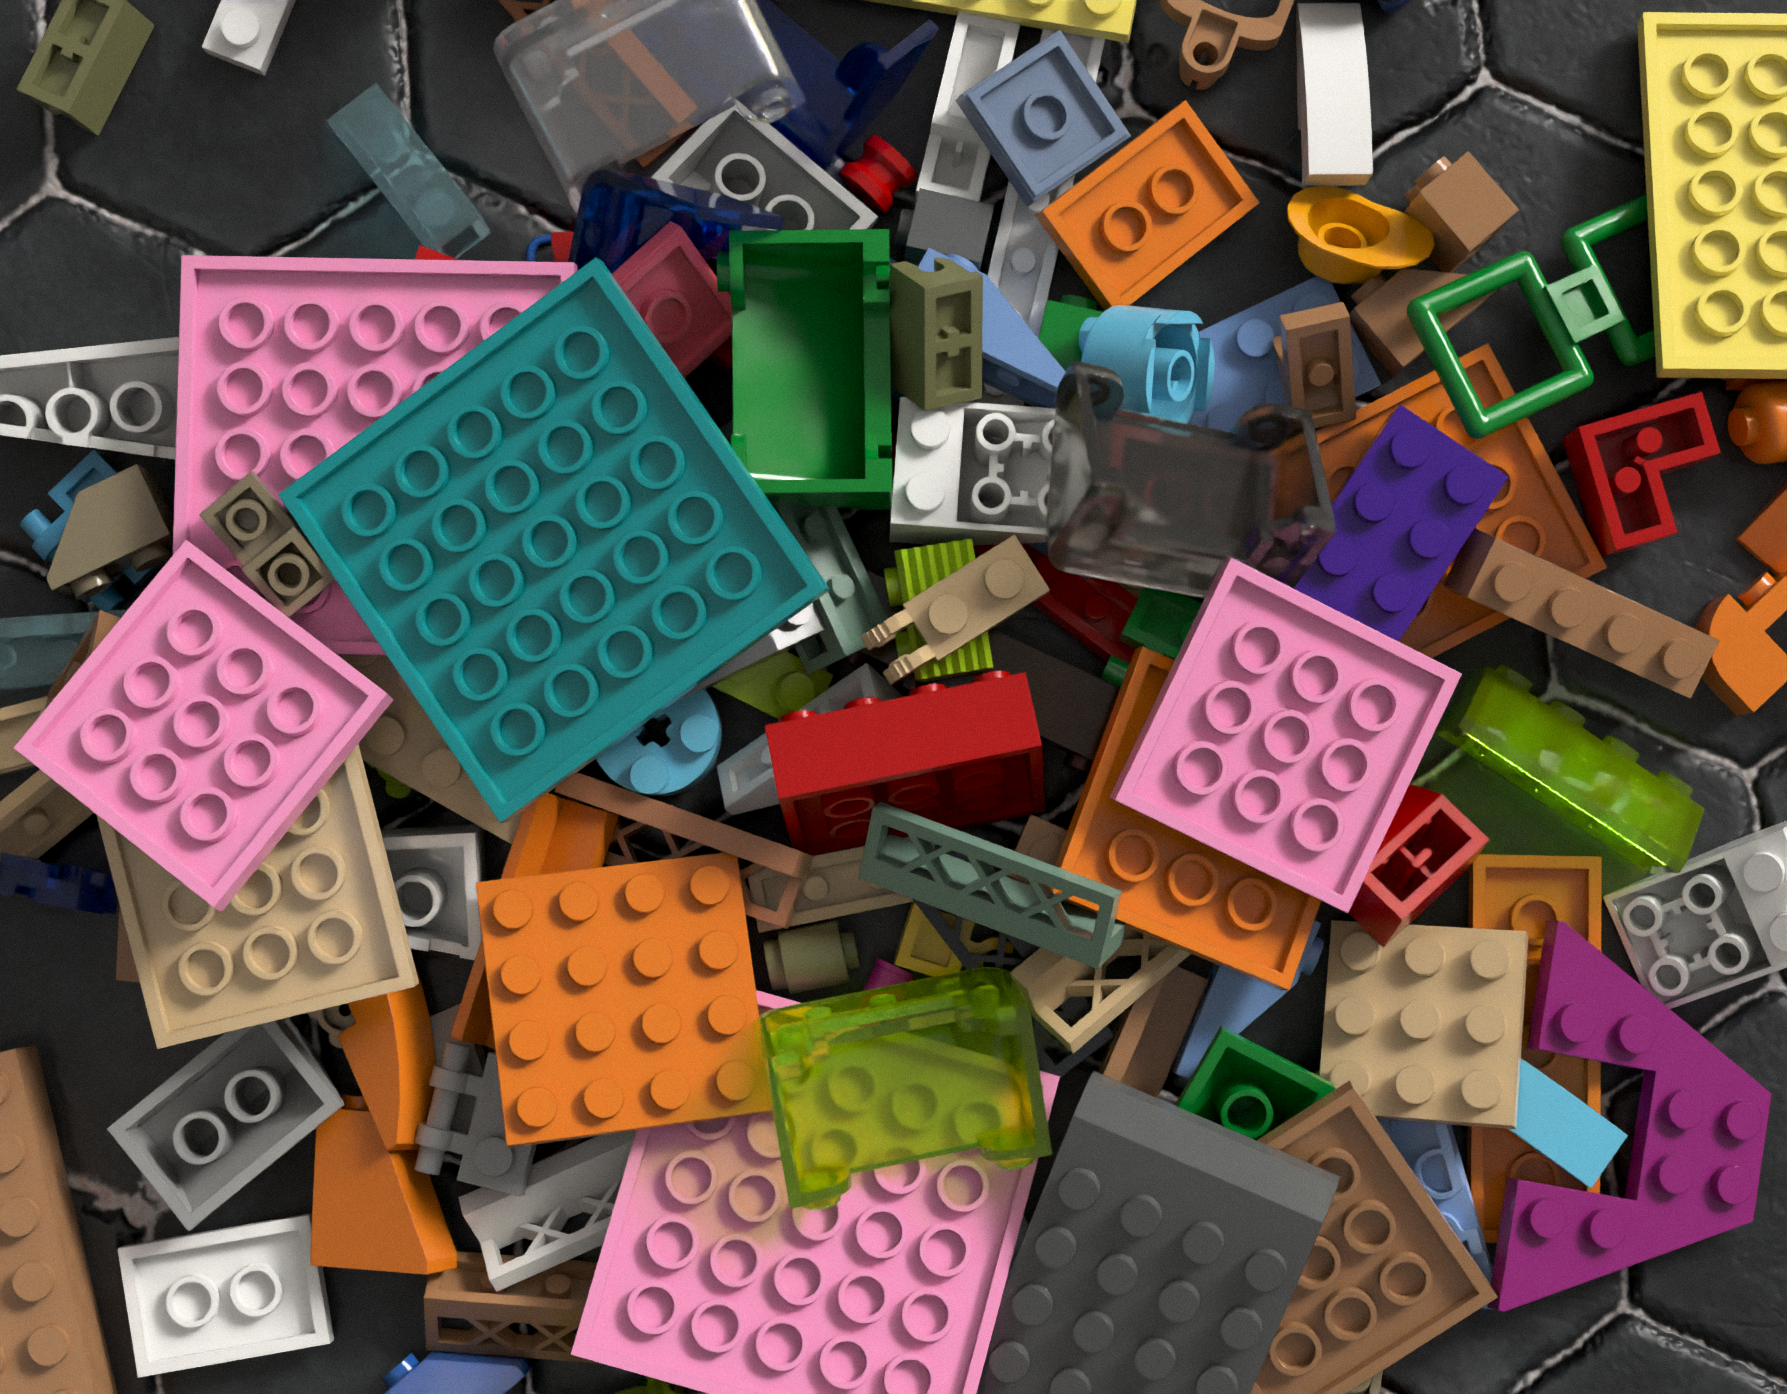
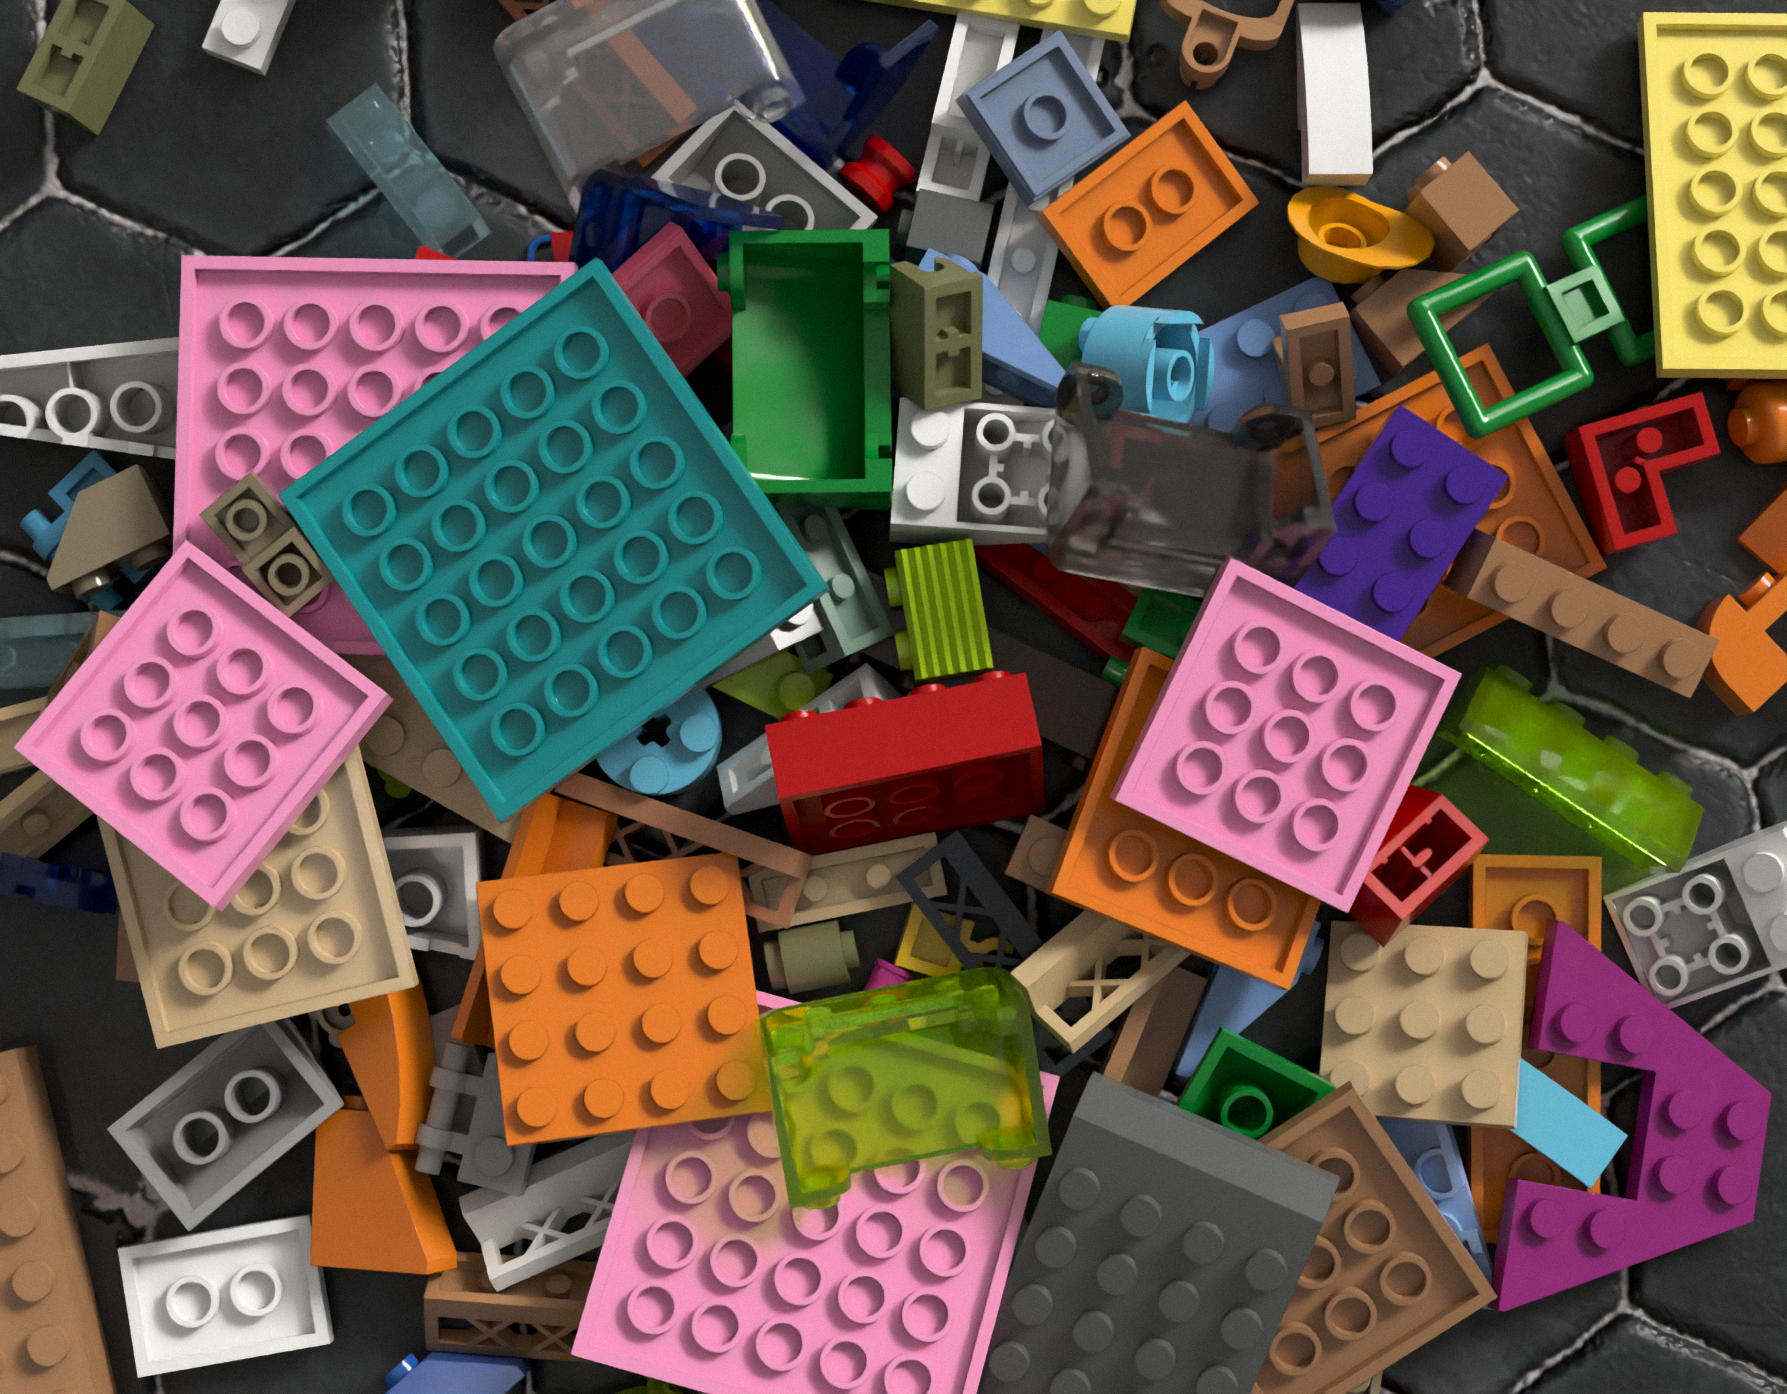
sand green fence [859,802,1127,969] -> none
tan hinge [861,534,1050,685] -> none

